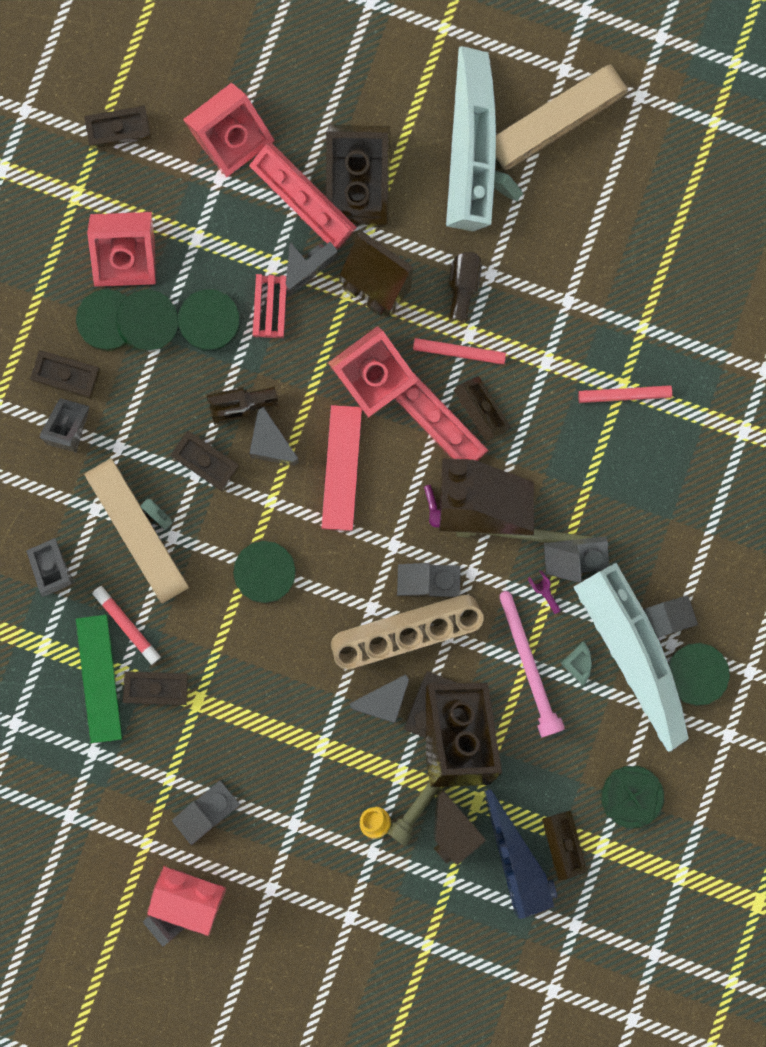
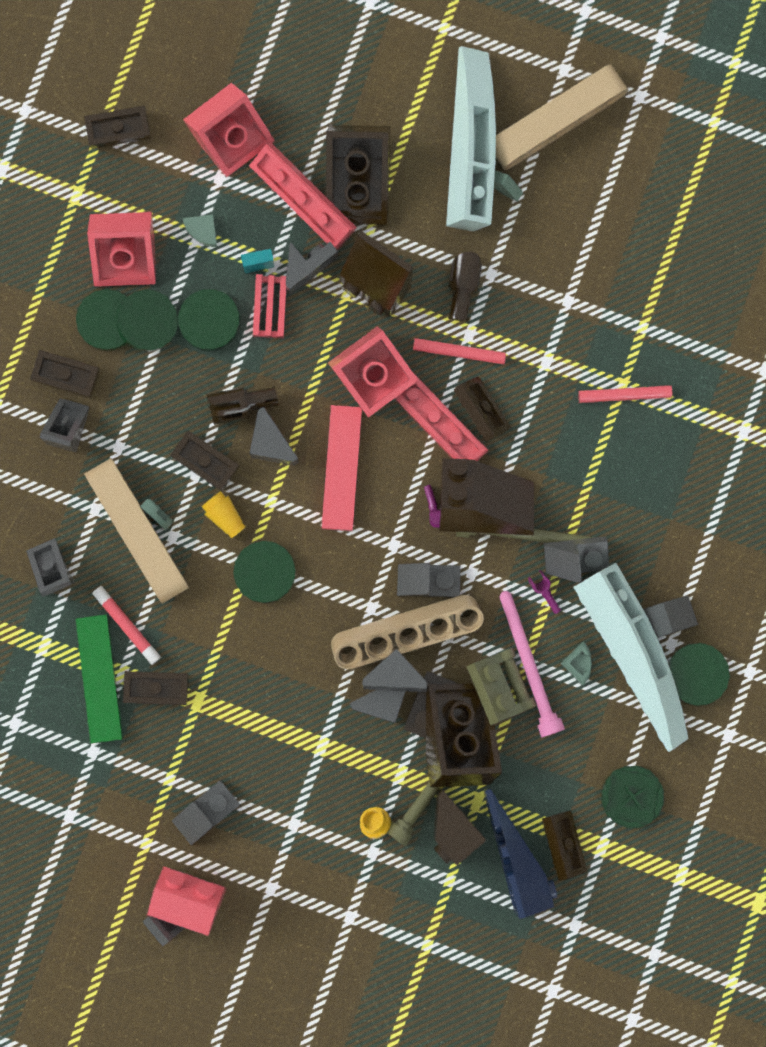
none -> sand green tile [183,214,217,247]
none -> yellow cone [202,491,246,538]
none -> teal tile [241,249,275,274]
none -> dark grey slope [362,649,427,692]
none -> olive plate [466,648,537,725]

